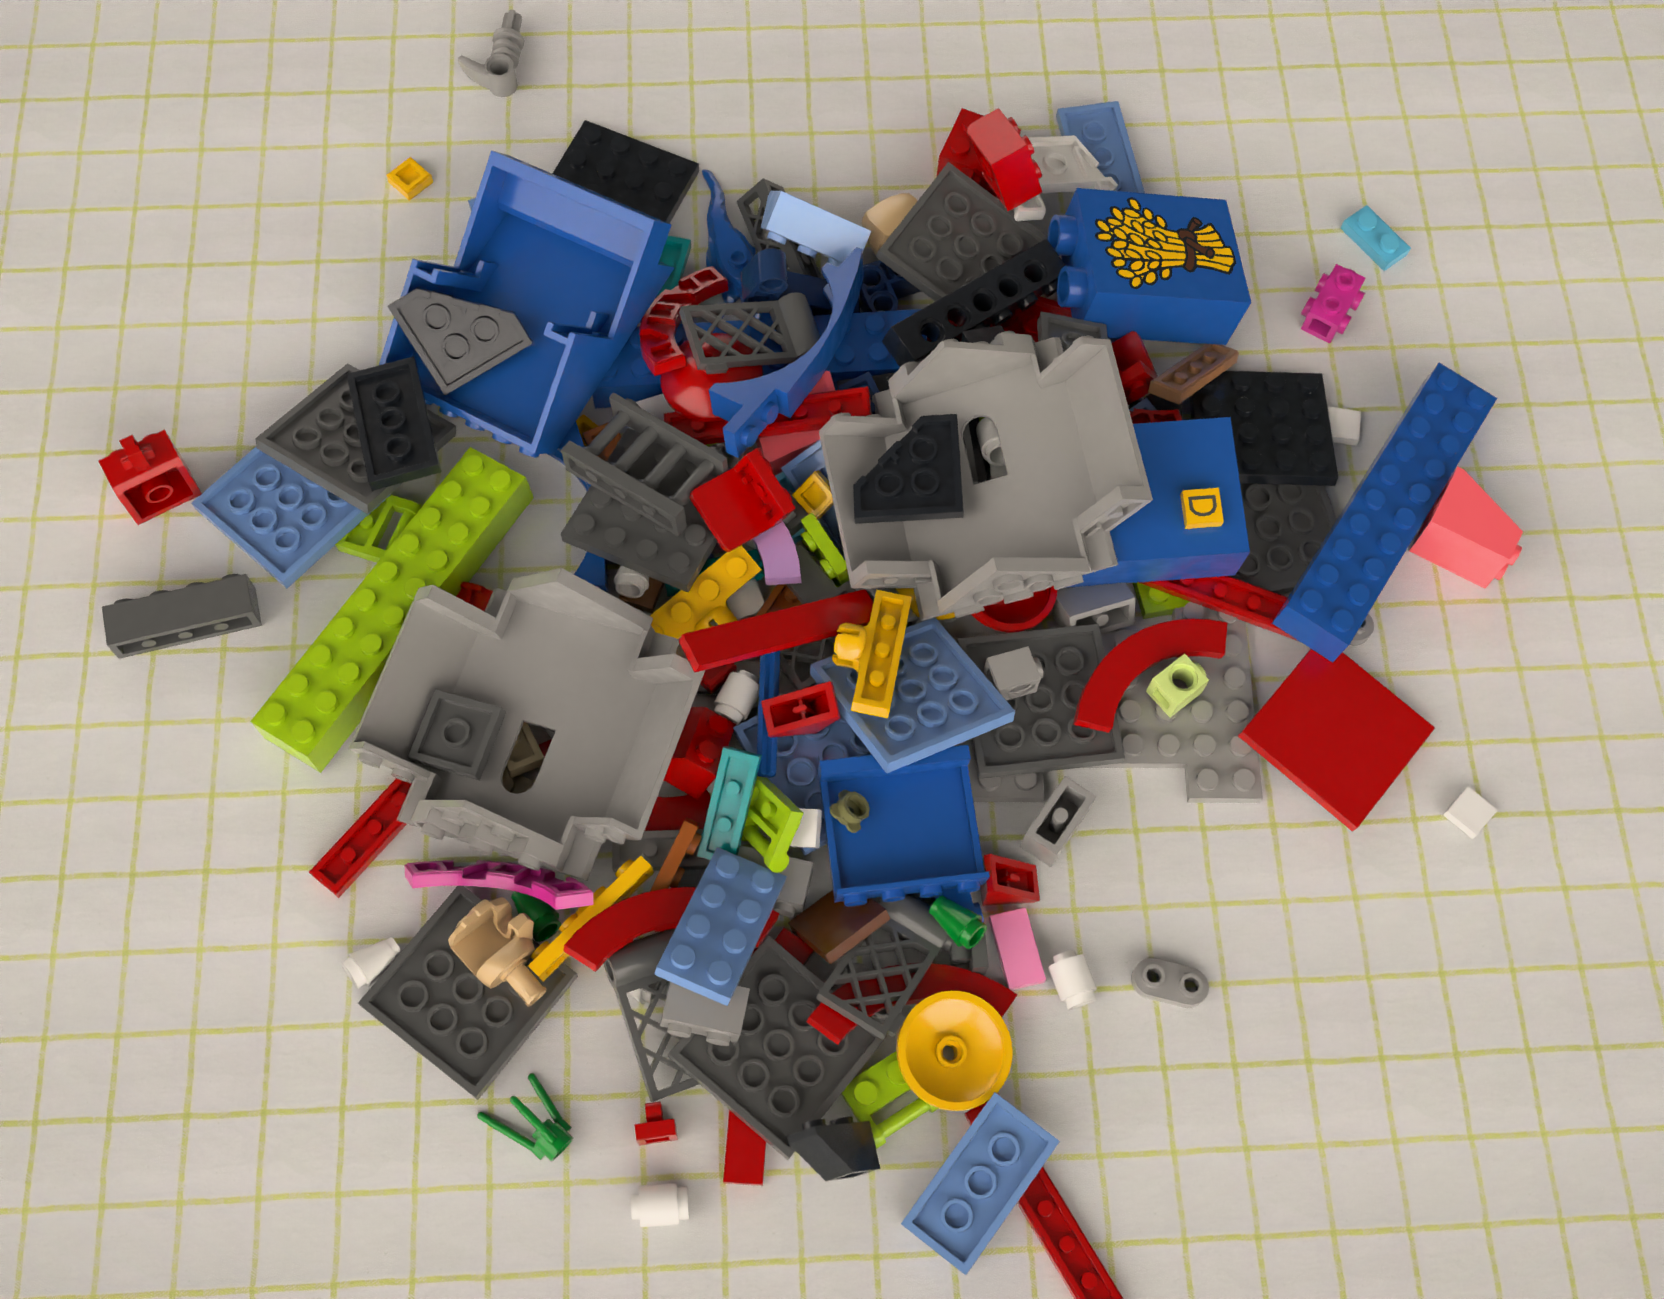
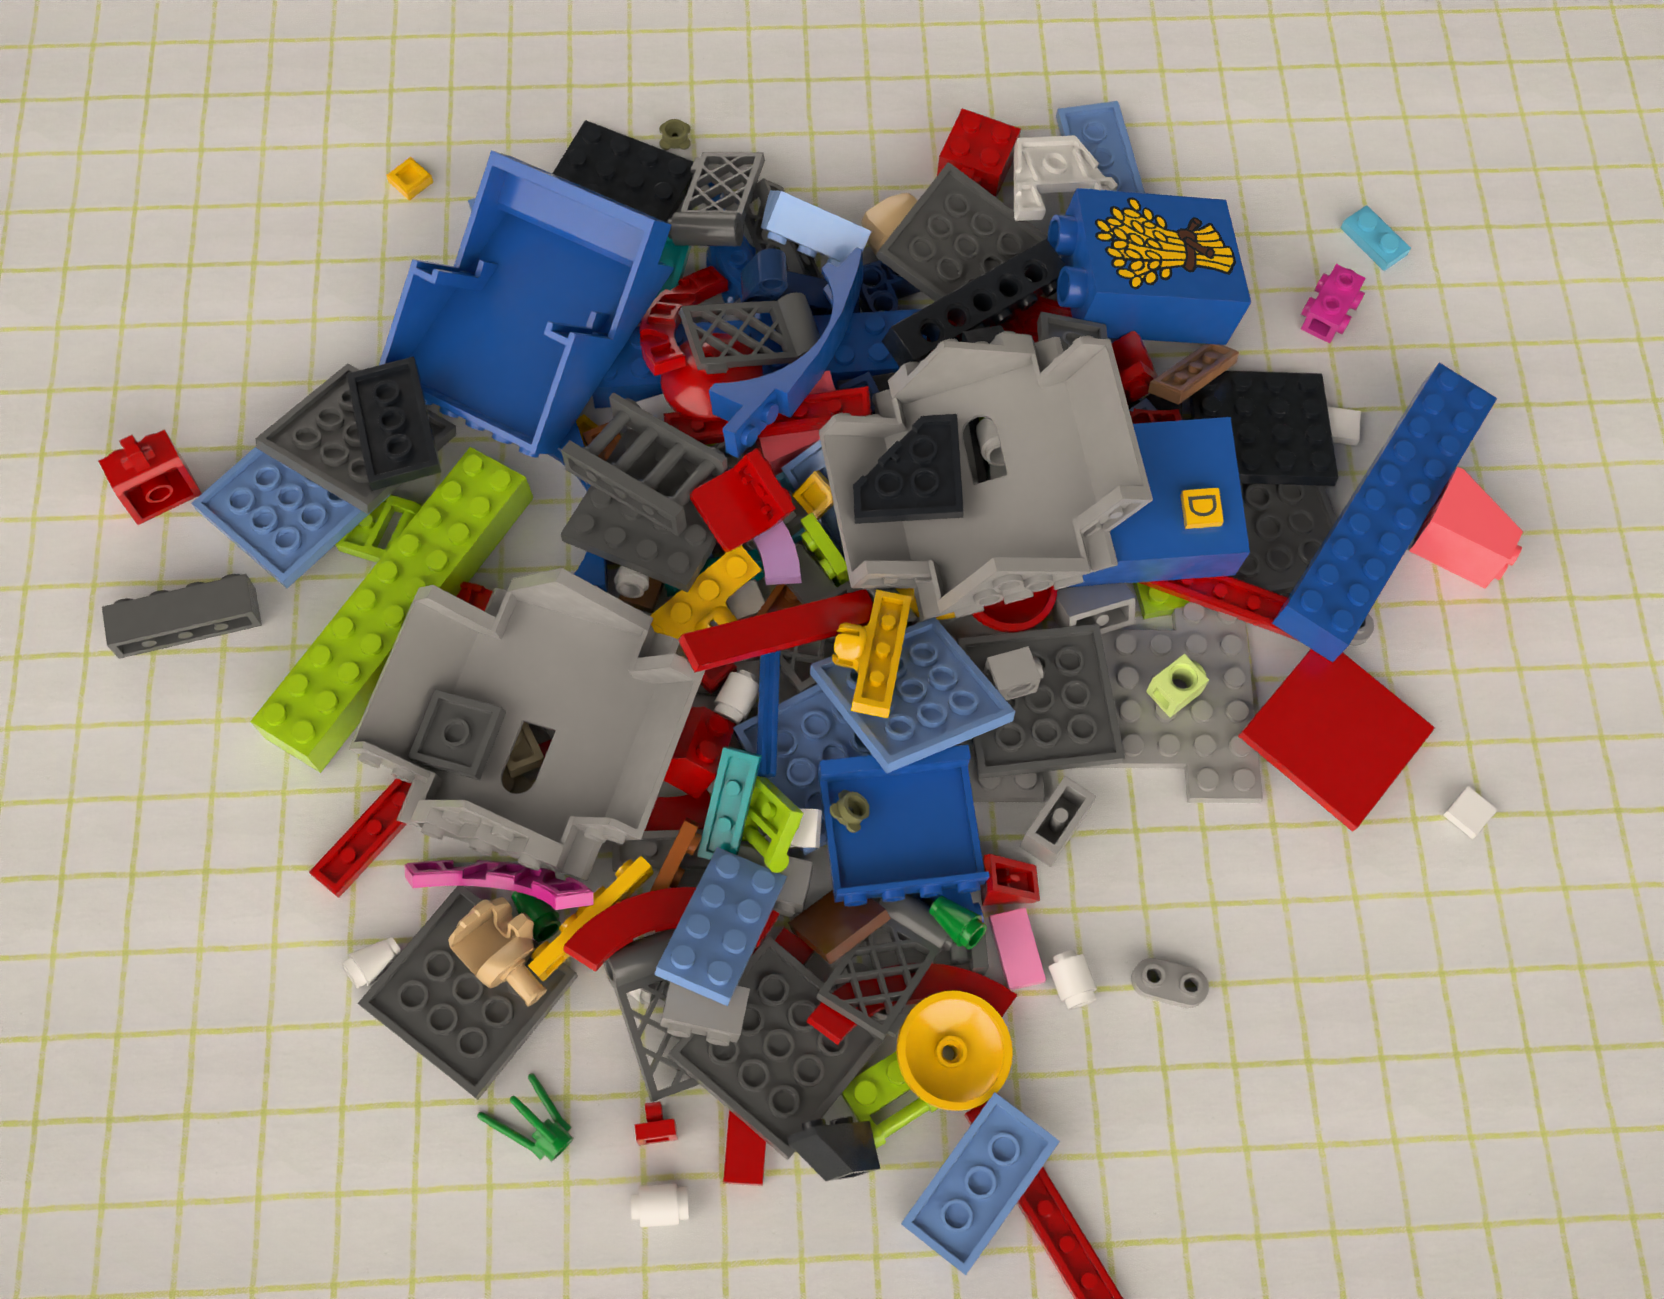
plate [387,287,533,395] -> none
light grey piece [458,10,524,97] -> none
red slope [761,681,841,738] -> none
red hinge [967,108,1042,211] -> none
red tile [1073,618,1228,733] -> none
none -> olive plate [659,119,691,150]
none -> dark grey piece [667,152,765,246]

